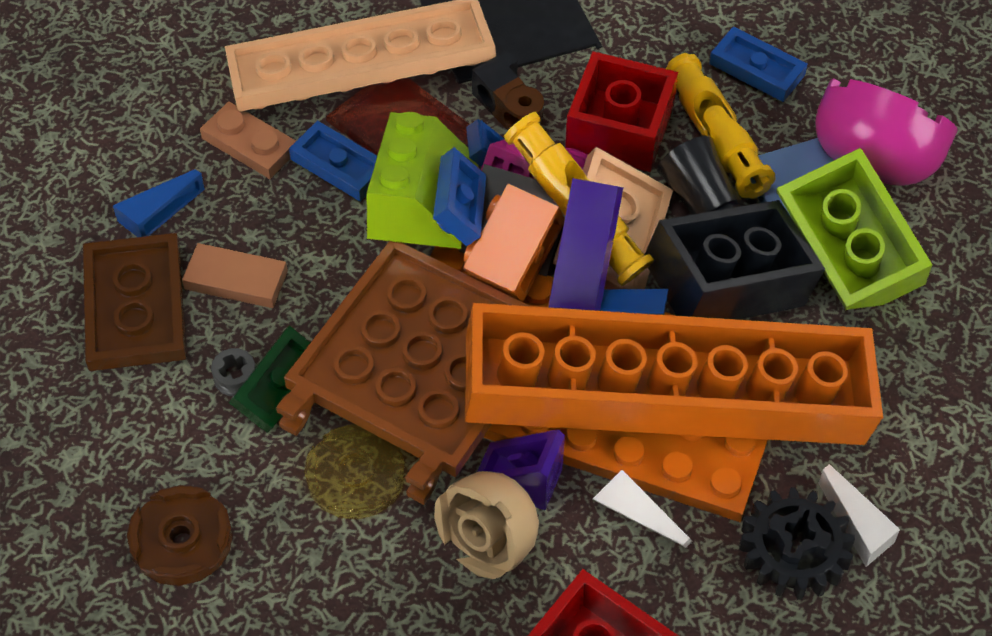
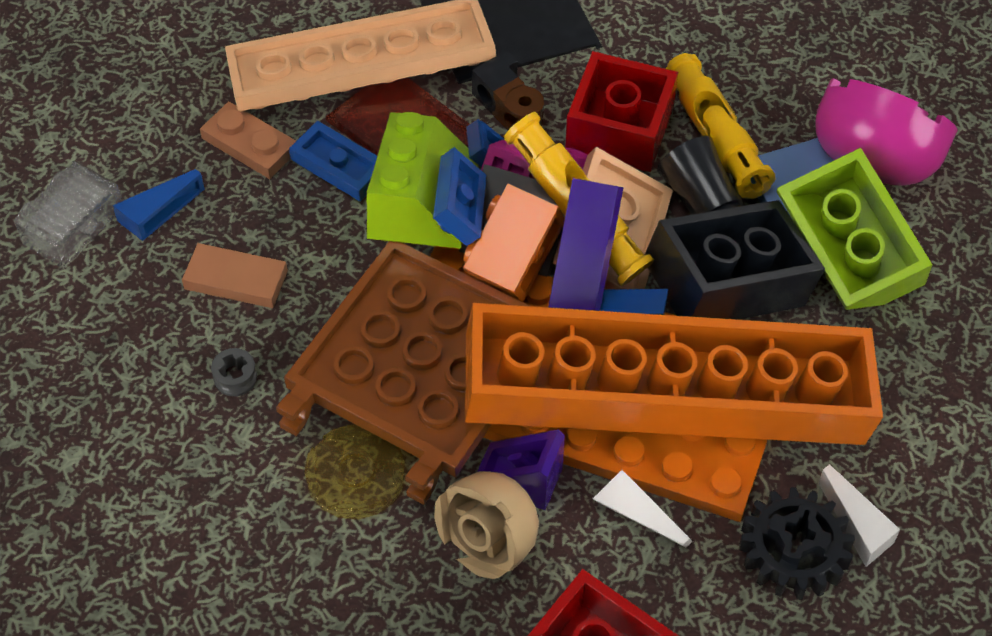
reddish brown plate [83,233,186,371] -> none
reddish brown plate [127,485,233,586] -> none
dark green plate [228,325,311,433] -> none
blue plate [709,26,808,102] -> none
none -> clear brick [14,161,123,269]

